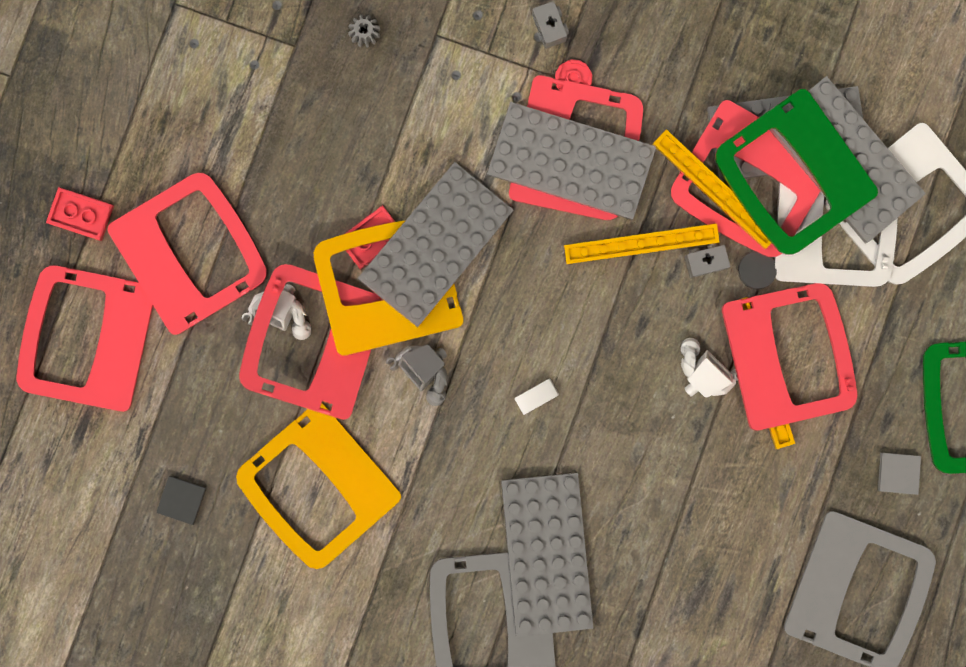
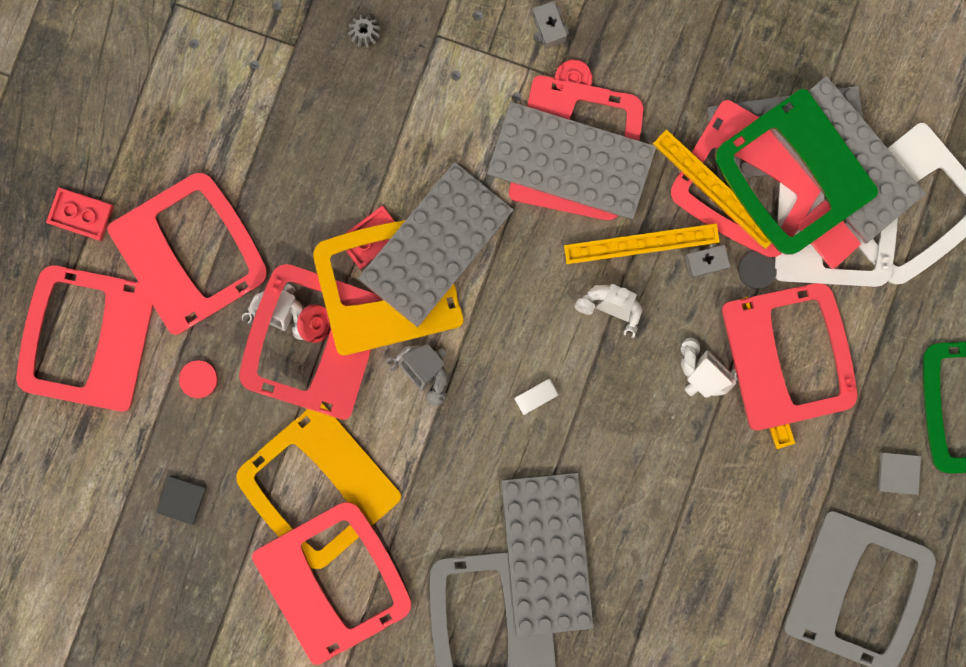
none -> coral tile [179,360,218,398]
none -> coral door [252,502,411,665]
none -> coral tile [297,304,331,343]
none -> white torso [575,284,642,338]
none -> coral tile [796,200,861,269]

